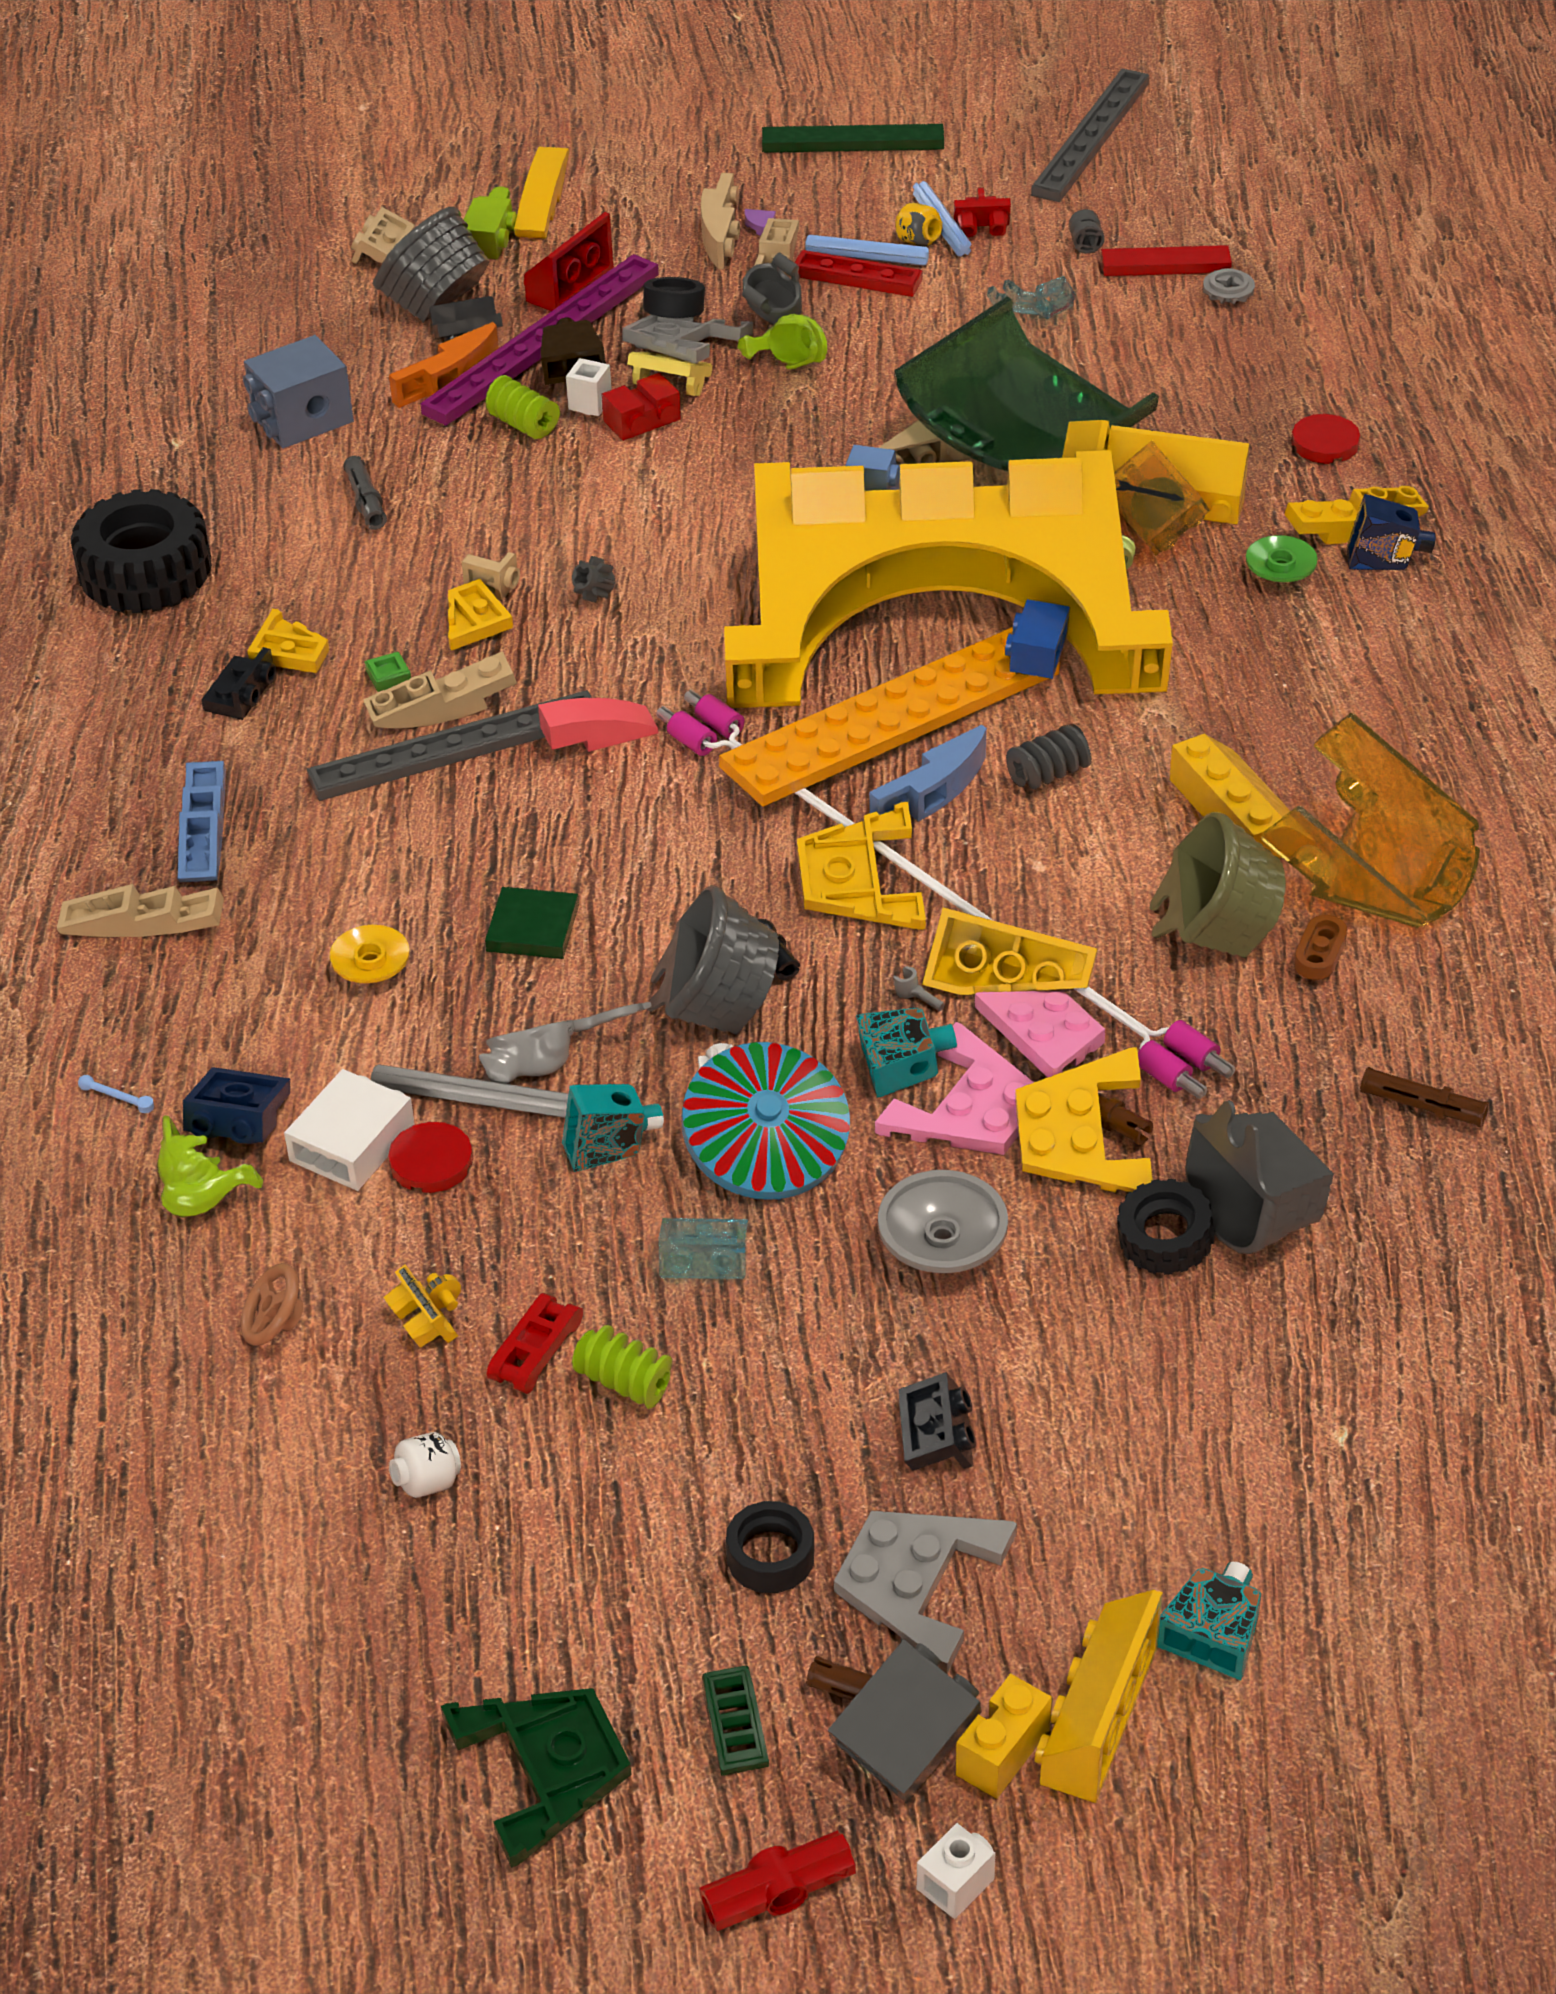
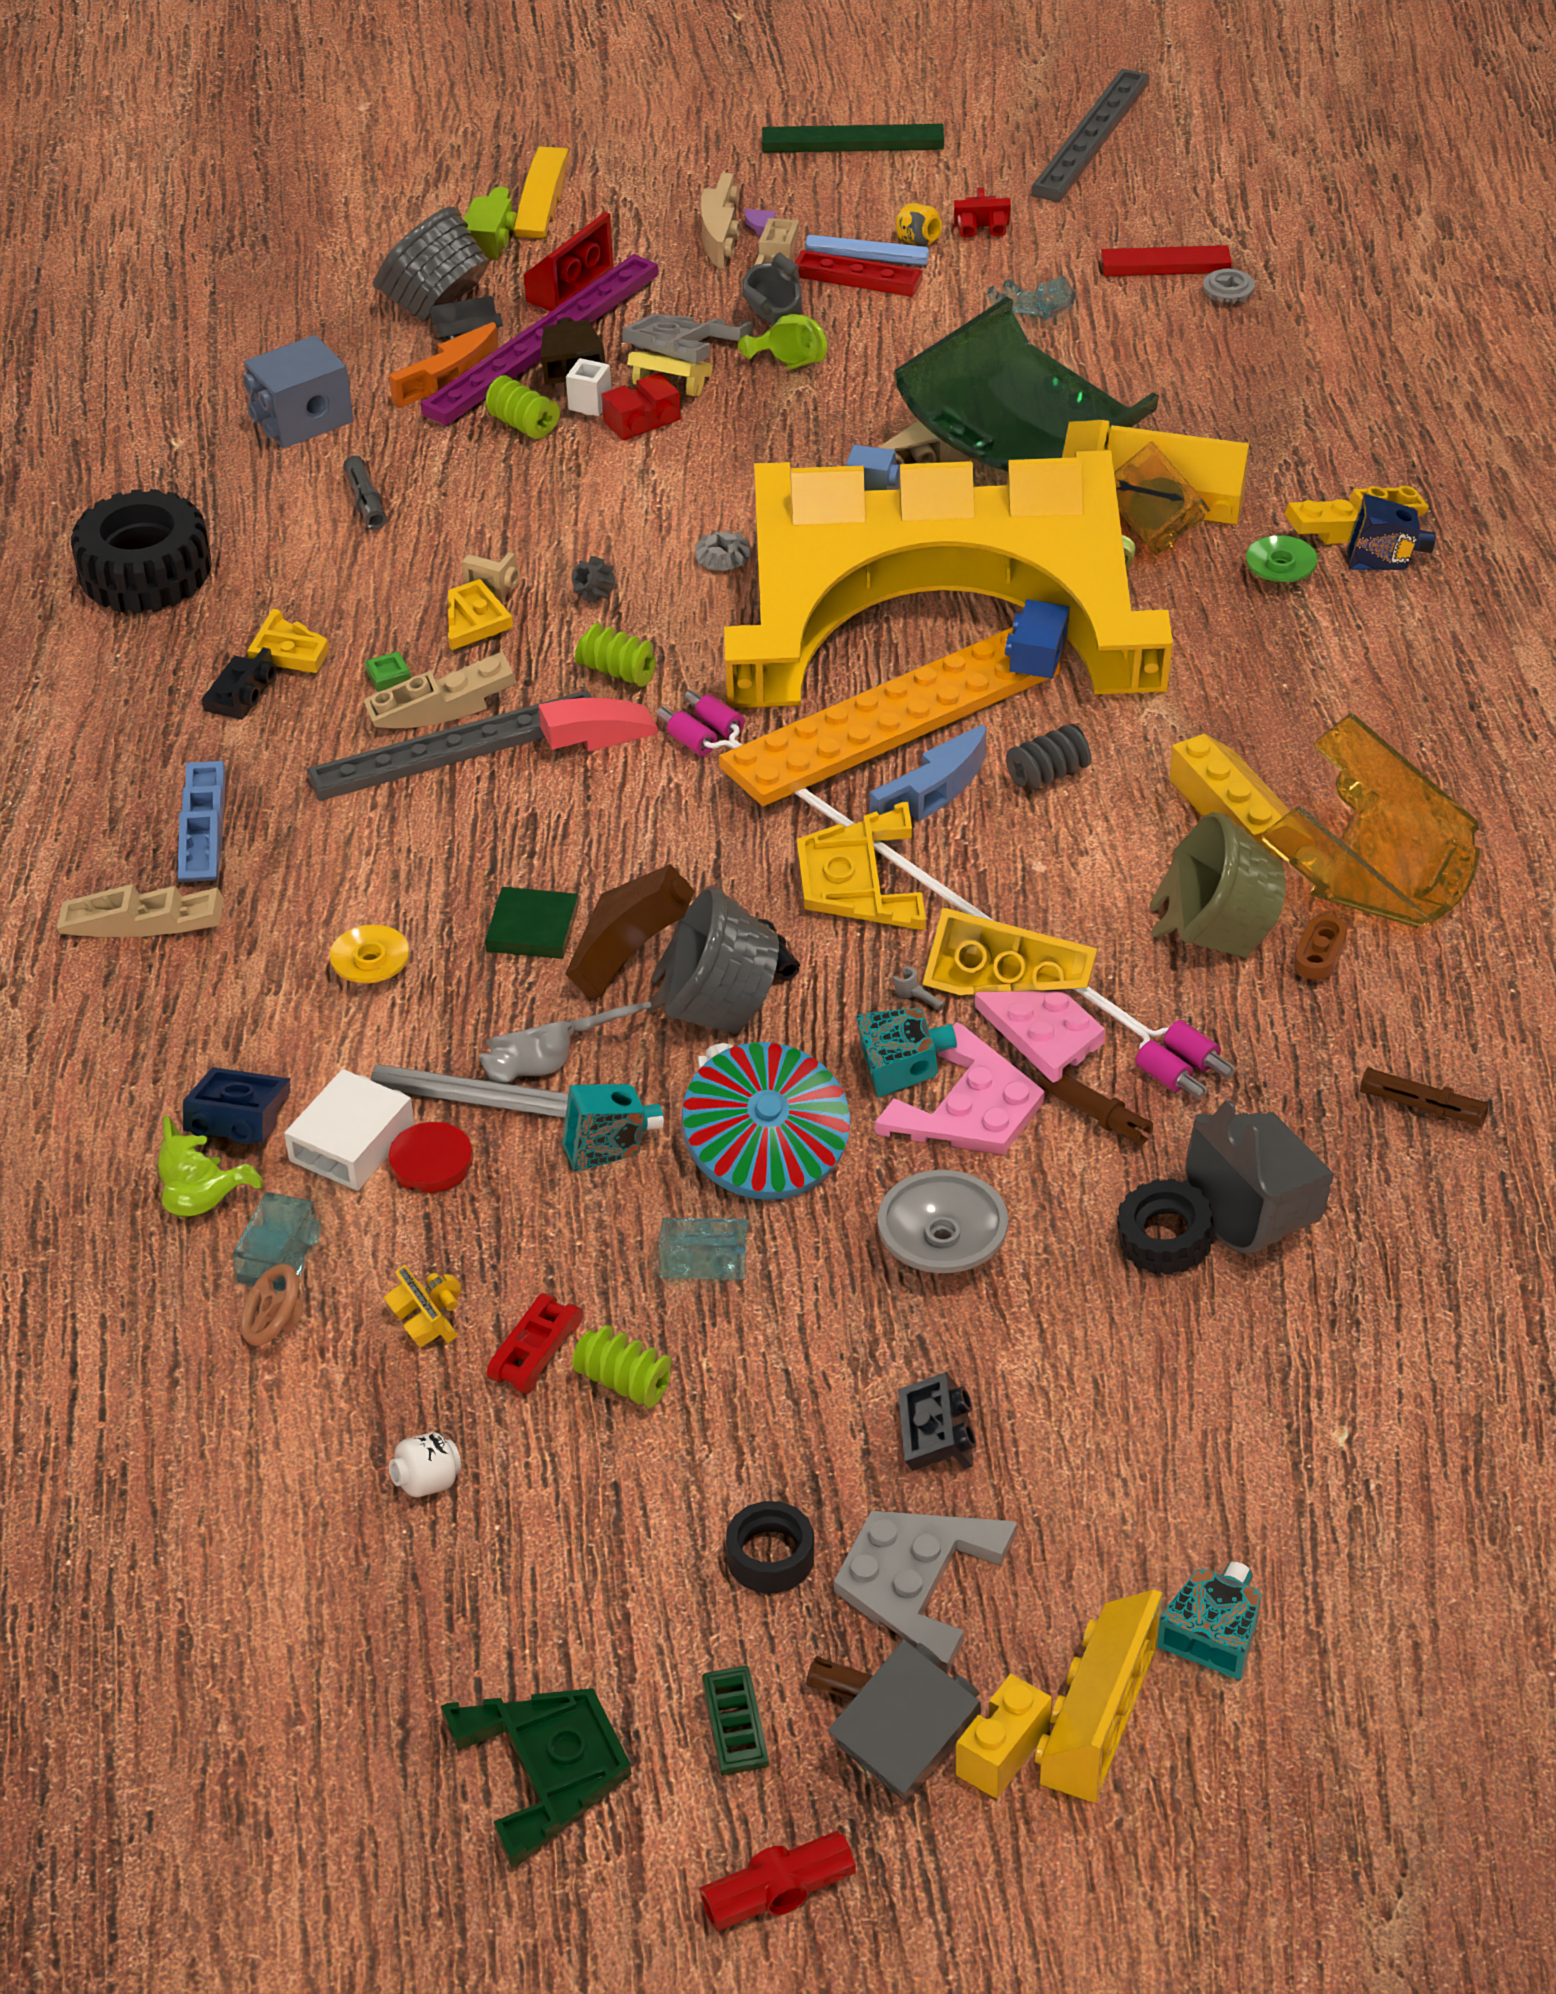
light blue hinge [78,1075,154,1113] -> none
tan bracket [351,207,415,264] -> none
black tyre [643,277,705,318] -> none
light blue axle [913,181,971,257] -> none
white brick [917,1823,995,1919] -> none
yellow wing [1015,1047,1153,1193] -> none
dark grey wheel [1068,209,1105,254] -> none
red tile [1291,414,1361,464] -> none
none -> clear light blue brick [232,1191,321,1292]
none -> reddish brown arch [565,864,695,1001]
none -> lime piece [574,622,656,687]
none -> light grey gear [695,529,751,570]

